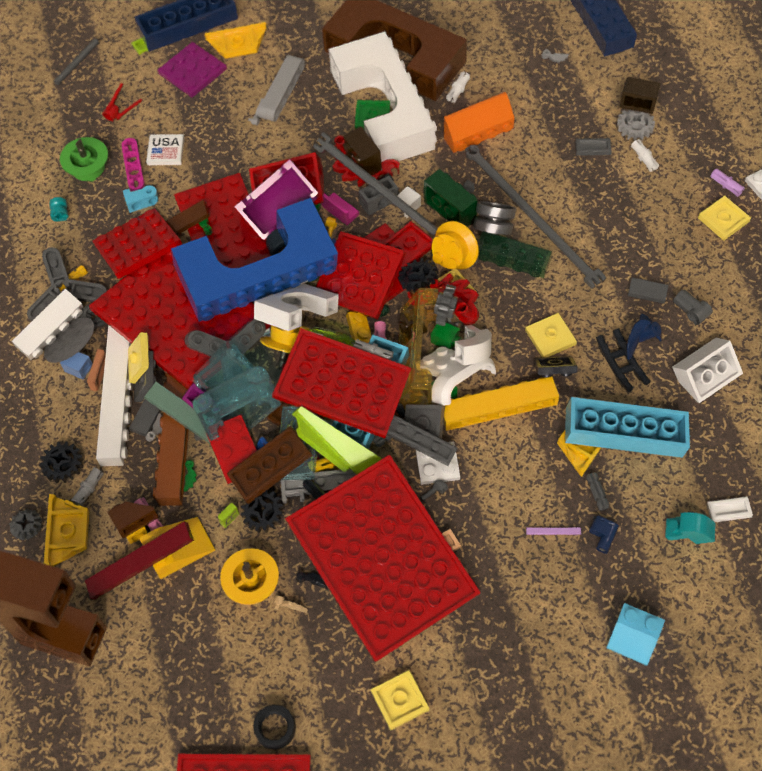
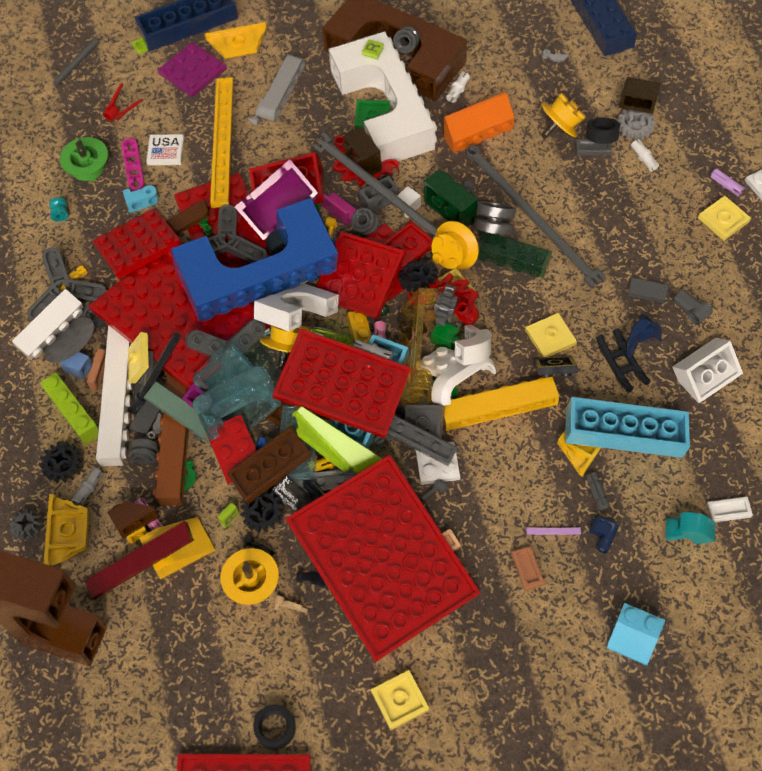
none -> lime brick [40,372,99,445]
none -> dark grey wheel [129,439,158,464]
none -> black bar [130,332,181,414]
none -> dark grey piece [208,205,267,263]
none -> yellow plate [210,77,234,208]
none -> black piece [242,535,274,556]
none -> clear smoke tile [272,474,314,511]
none -> dark grey wheel [351,208,380,236]
none -> lime tile [362,39,384,60]
none -> dark grey wheel [393,26,420,53]
none -> nougat tile [511,546,545,591]
none -> yellow piece [541,93,586,140]
none -> black tyre [586,117,620,144]

